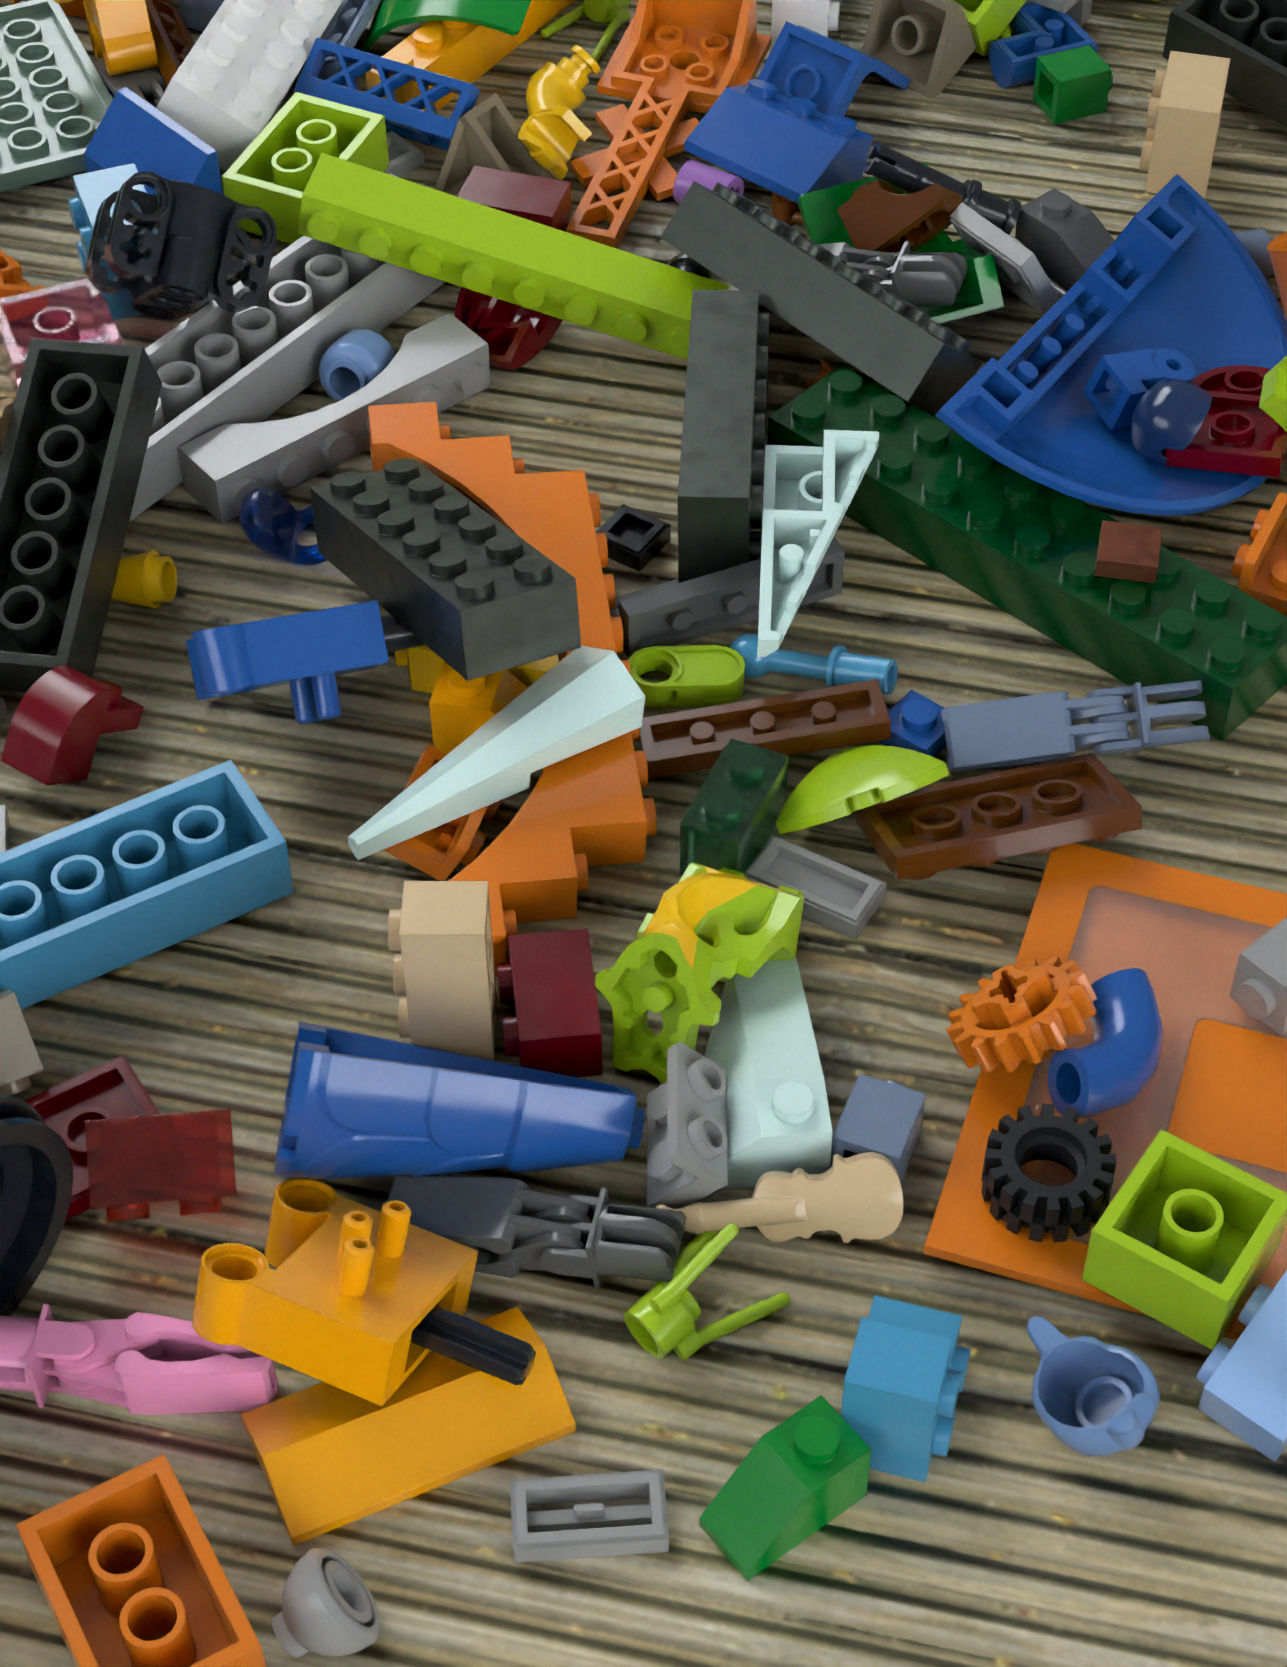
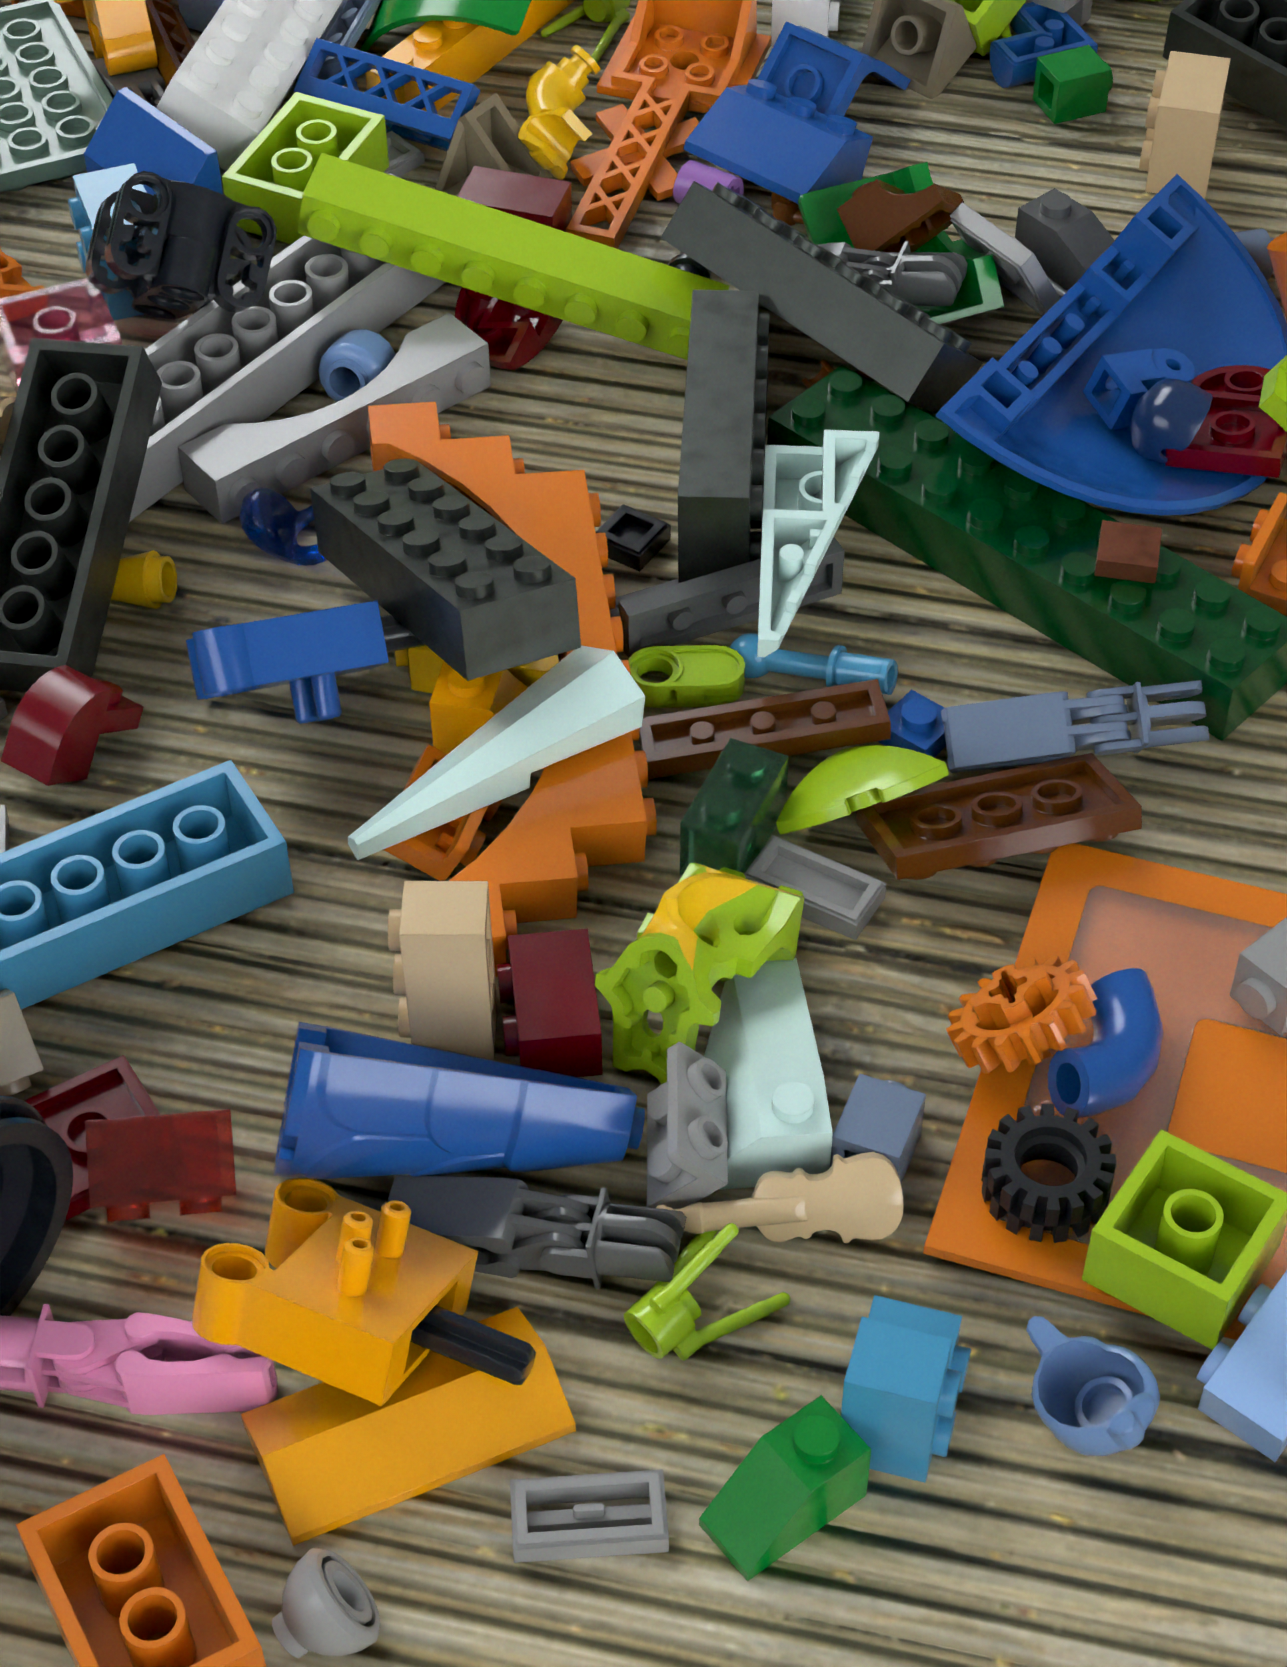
black pin [864,142,1021,235] -> none

